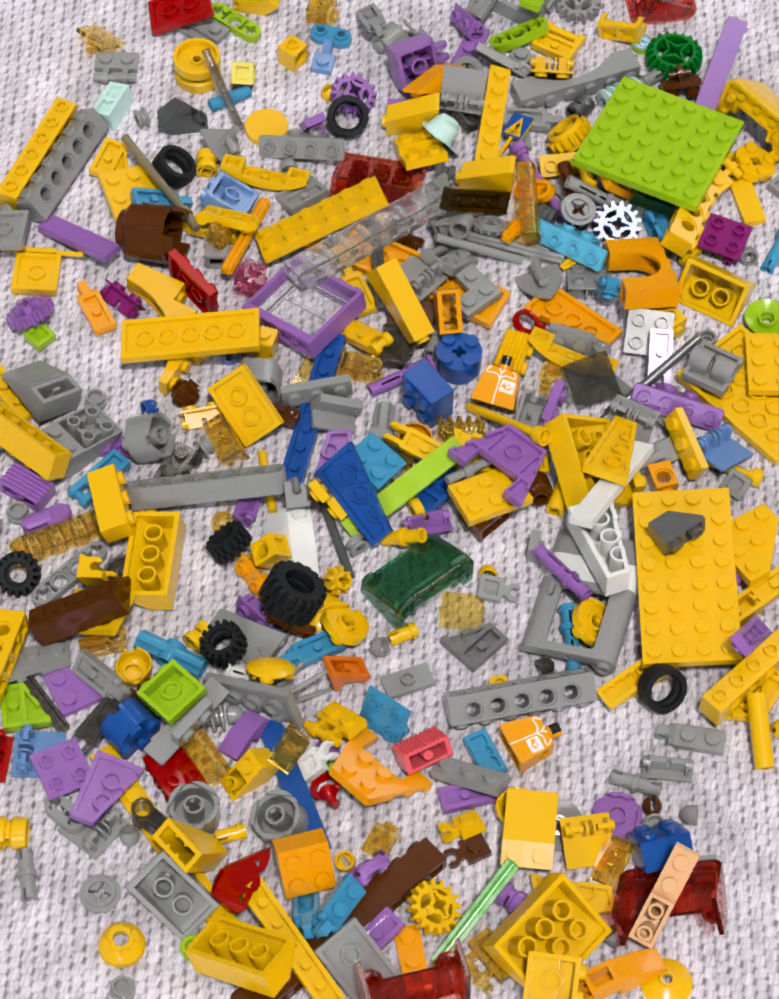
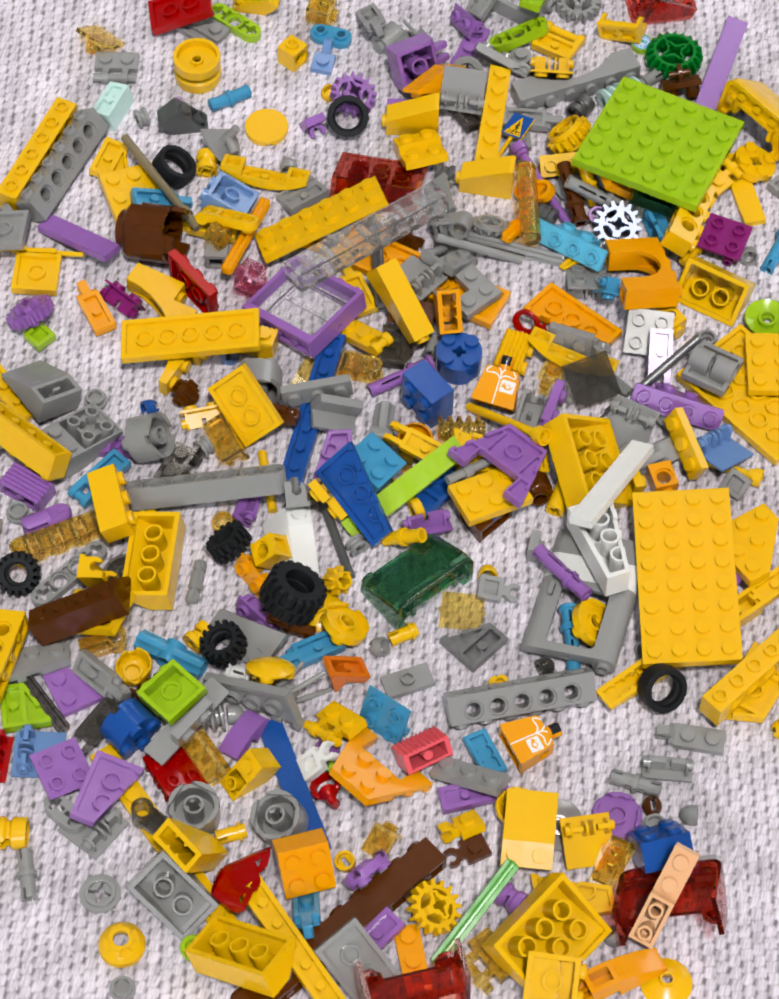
light grey hinge [119,825,140,847] -> none
clear smoke bar [201,48,245,130] -> none
light yellow brick [231,60,256,85] -> none
light grey bracket [259,129,345,161] -> none
clear yellow slope [267,723,310,775] -> none
dark azure hinge [311,873,366,939] -> none
light aqua piece [422,113,459,155] -> none
dark brown plate [439,186,511,214] -> none
light grey shield [514,256,562,299] -> none
light grey gear [560,193,596,227] -> none
yellow wing [581,415,637,487] -> none
dark grey slope [648,511,705,555] -> none
medium lavender plate [730,614,772,657] -> none
yellow piece [746,692,775,770] -> none
none -> light grey axle [186,559,207,605]

